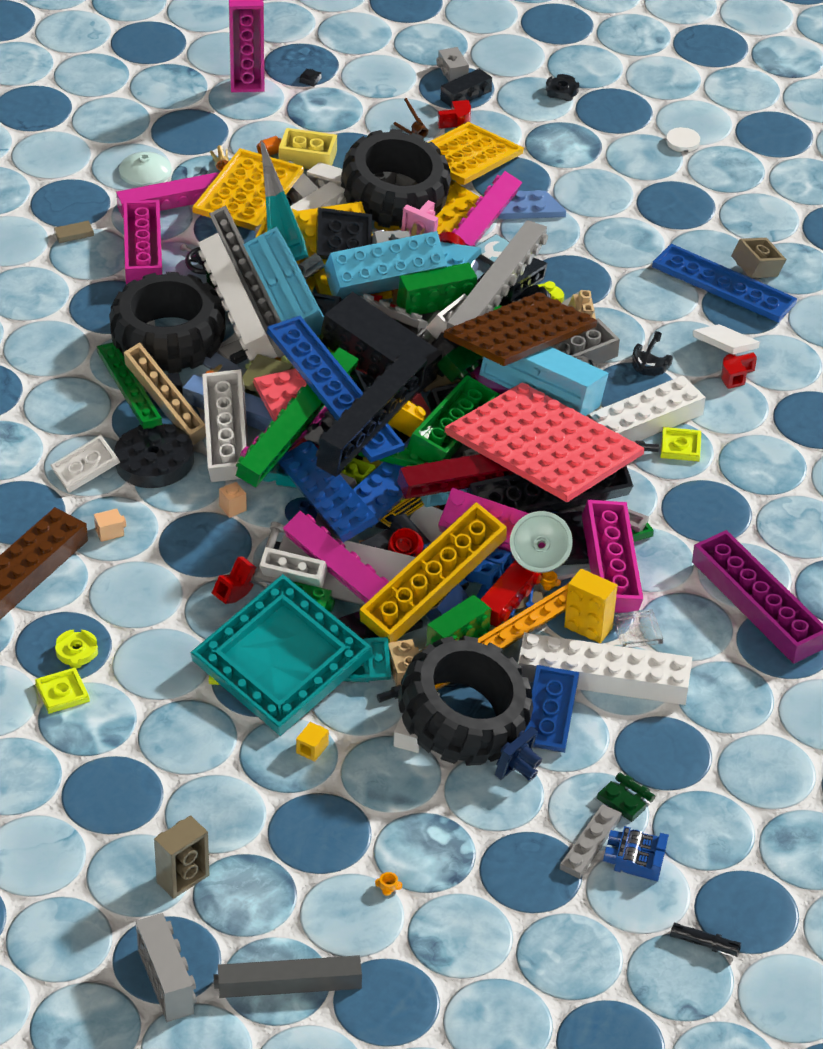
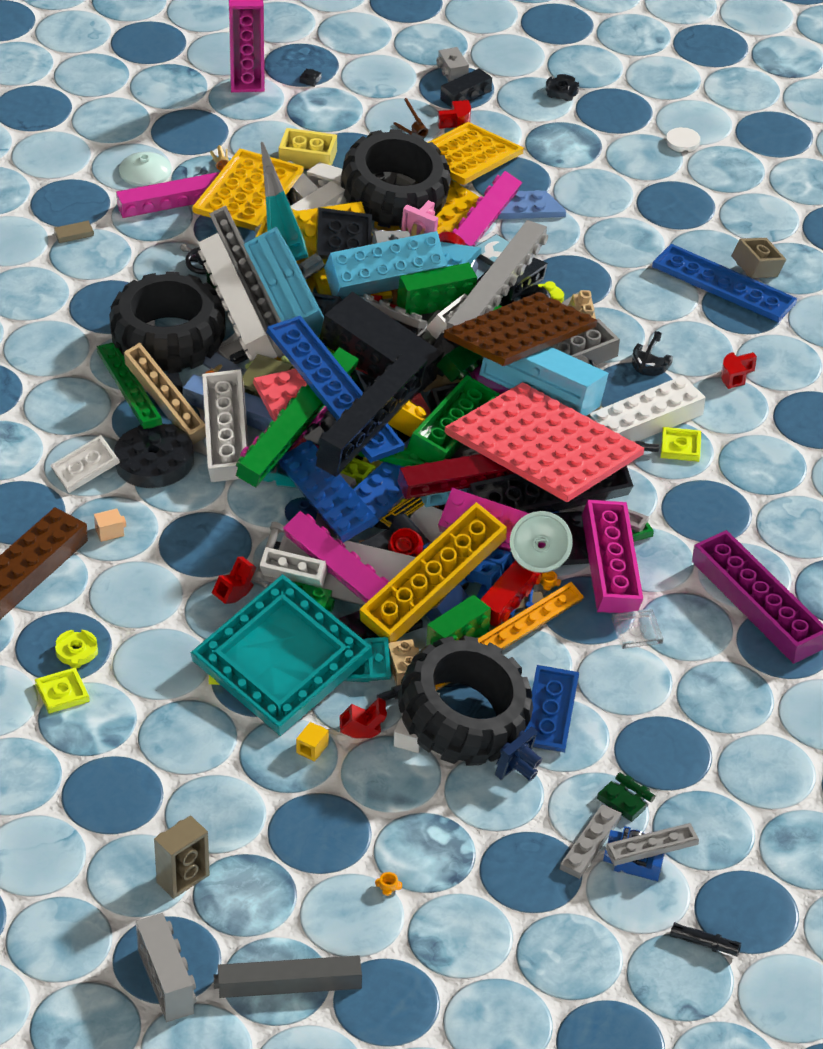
dark pink brick [123,200,162,284] -> none
light nougat brick [219,482,247,518] -> none
orange brick [256,136,282,156] -> none
white brick [518,633,692,705] -> none
yellow brick [564,569,618,644] -> none
white tile [693,324,760,354] -> none
none -> red brick [339,698,387,739]
none -> light grey tile [606,823,699,866]

